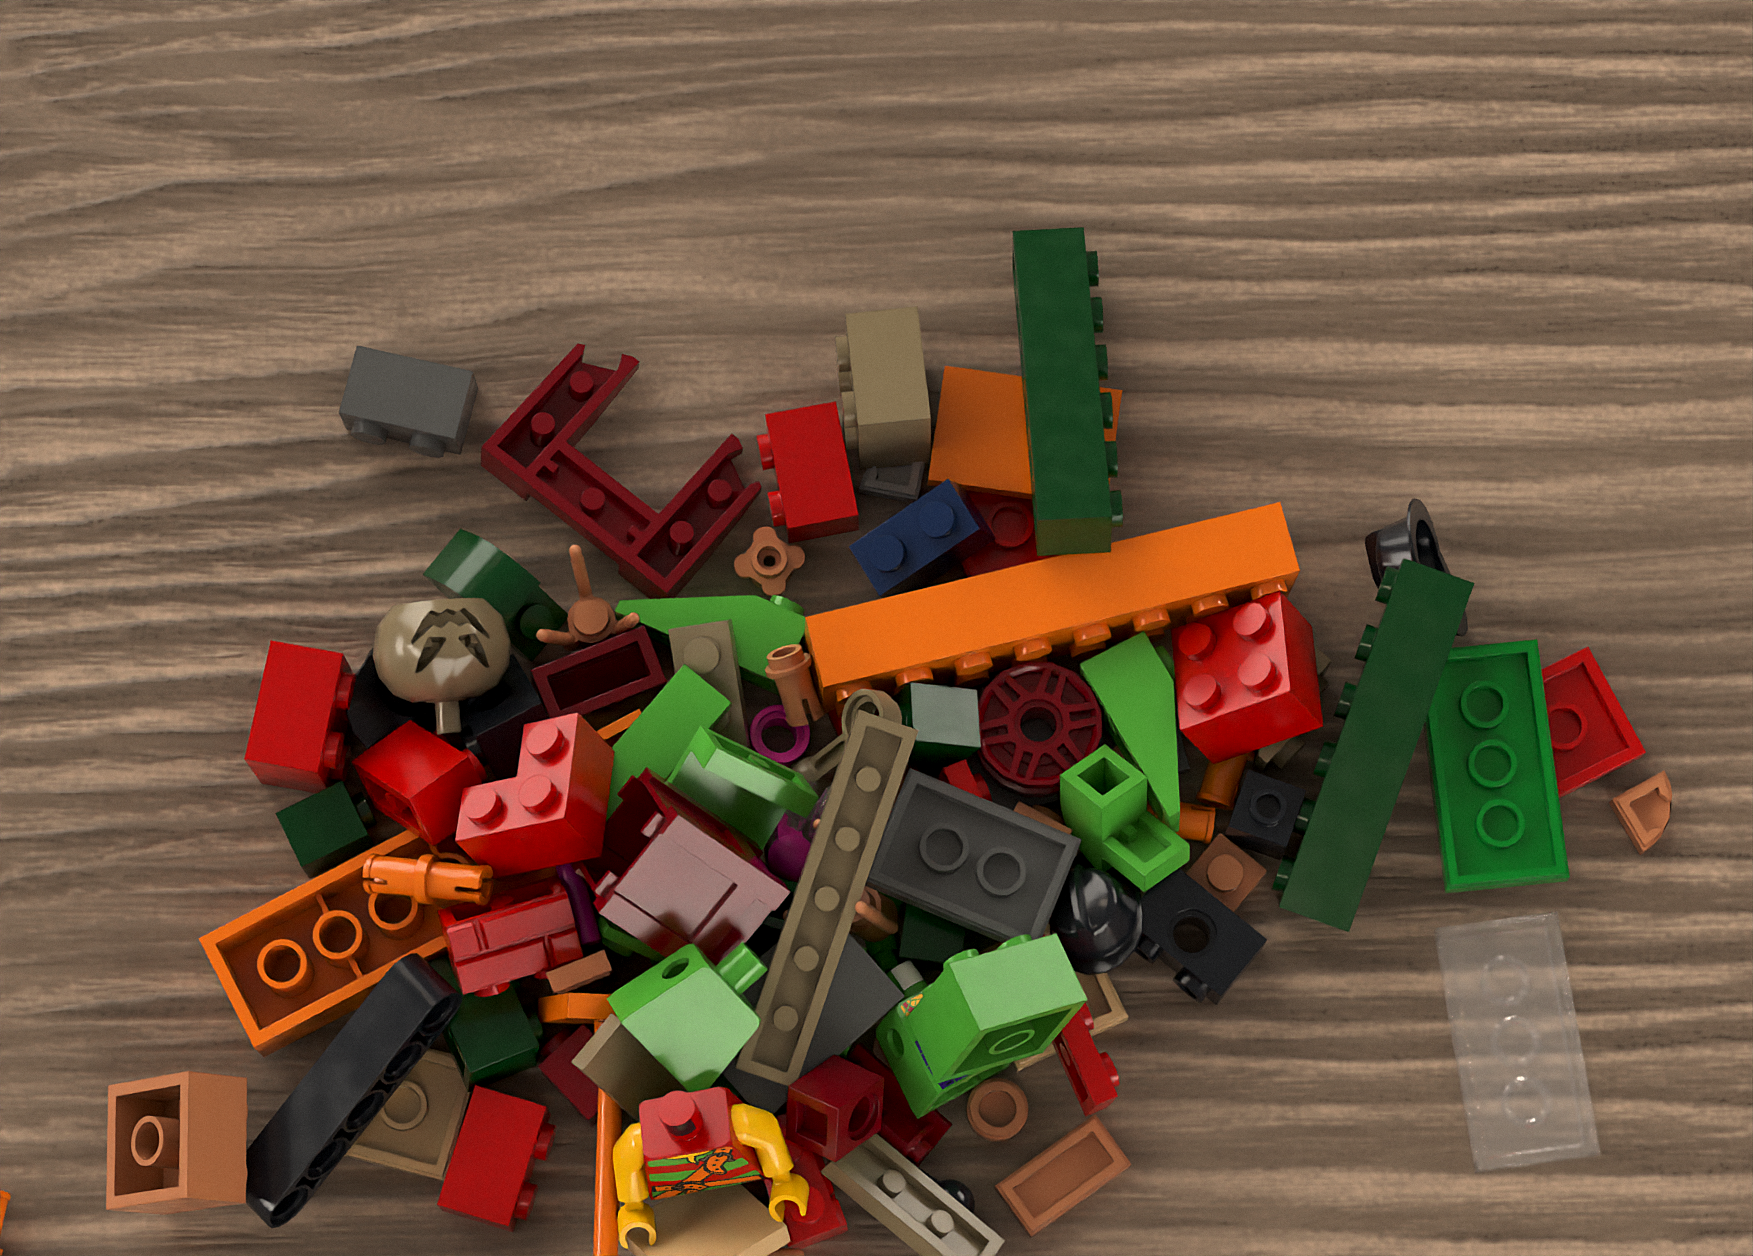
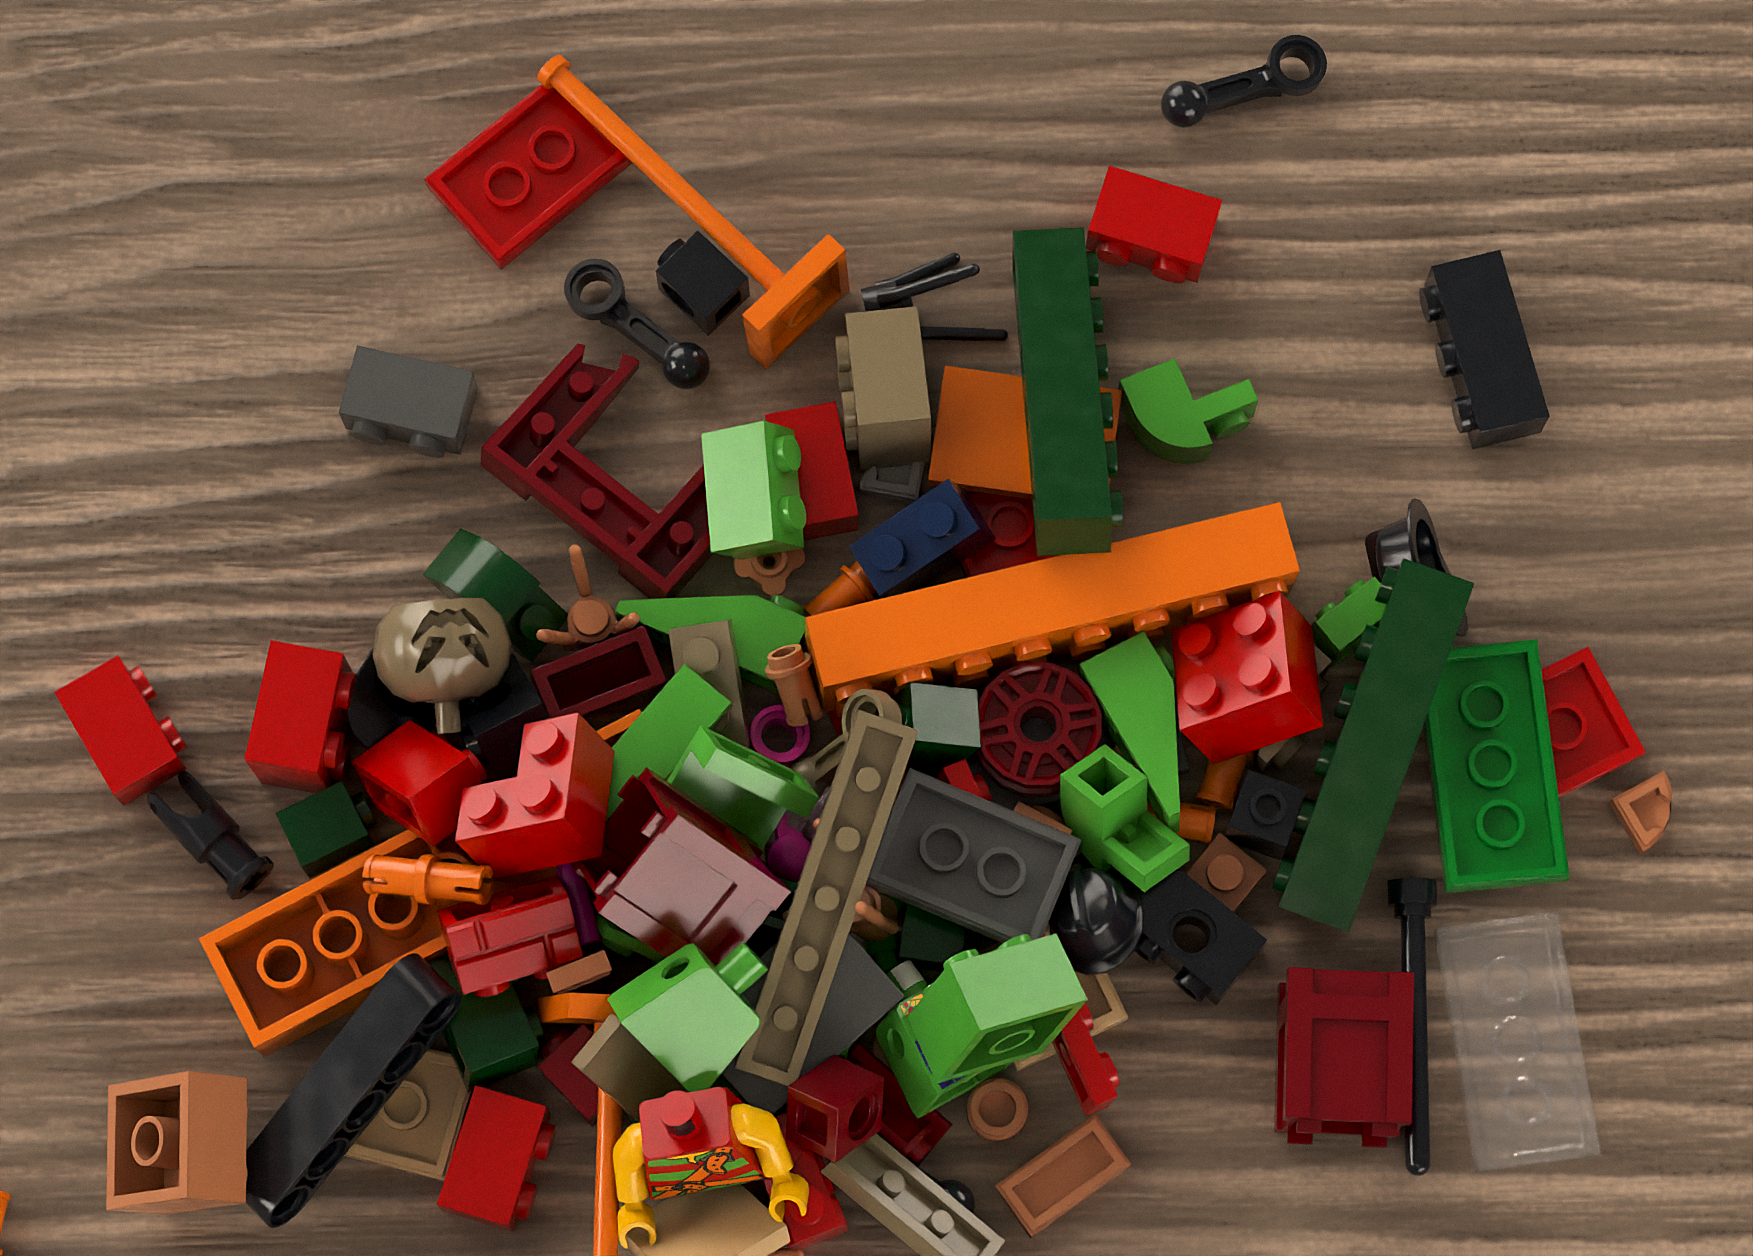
none -> red brick [54,655,187,806]
none -> black piece [146,771,274,900]
none -> red tile [424,84,632,270]
none -> orange tile [537,54,850,369]
none -> black piece [564,259,710,389]
none -> black brick [656,230,750,336]
none -> brick [701,421,806,560]
none -> orange pin [803,561,876,617]
none -> black plant [861,253,1008,341]
none -> red brick [1086,166,1222,284]
none -> bright green brick [1118,358,1258,464]
none -> black piece [1161,35,1327,128]
none -> dark red container [1274,967,1414,1148]
none -> bright green piece [1312,576,1386,668]
none -> black piece [1387,878,1437,1176]
none -> black brick [1419,250,1550,449]

